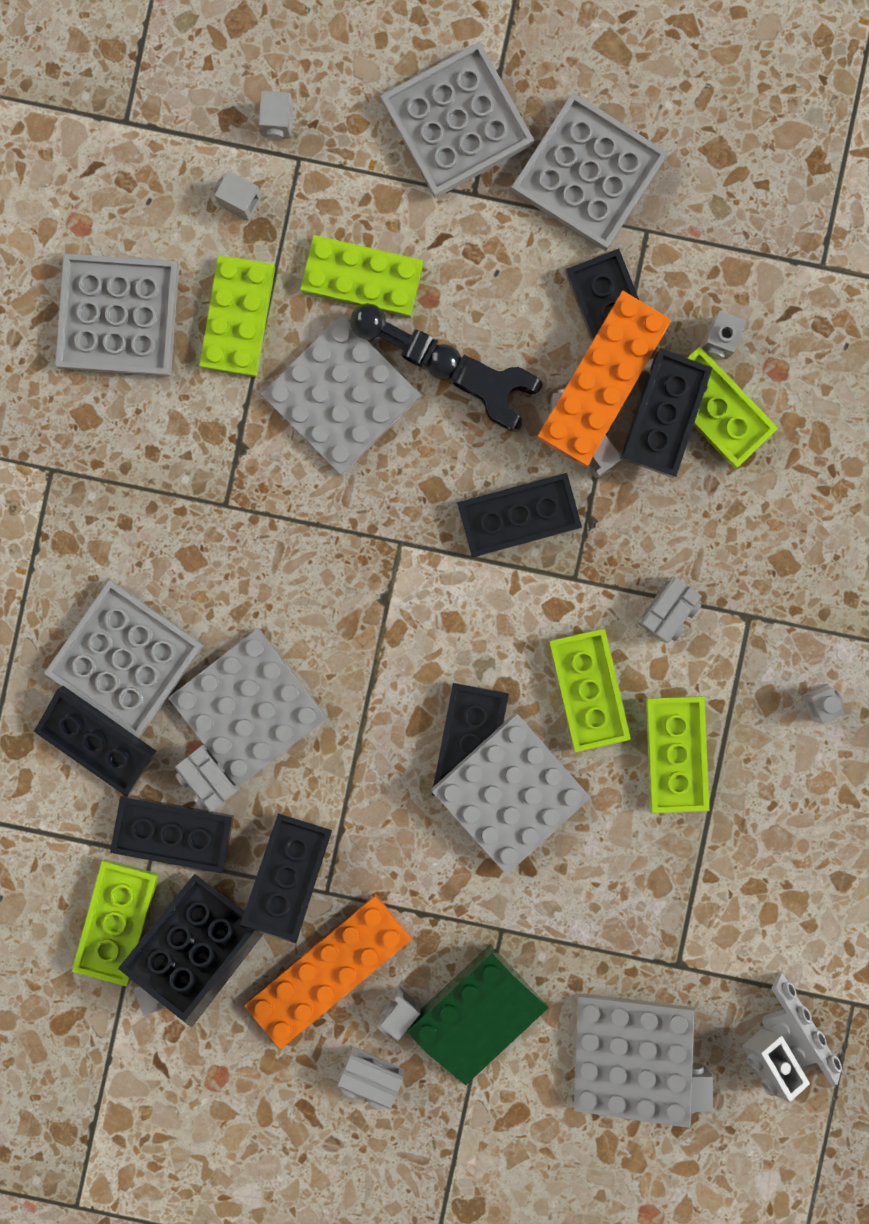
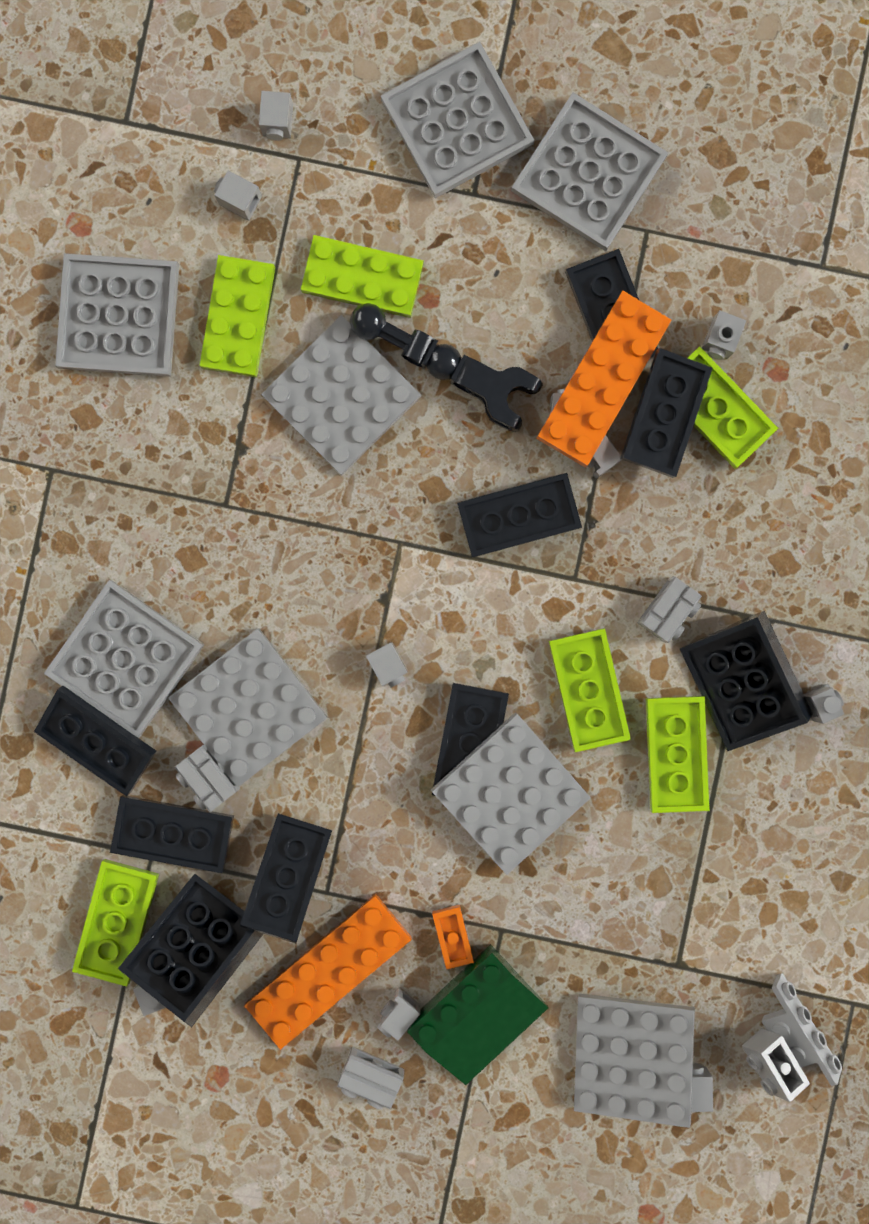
none -> light grey brick [366,642,408,688]
none -> orange plate [432,905,474,970]
none -> black slope [680,610,813,751]

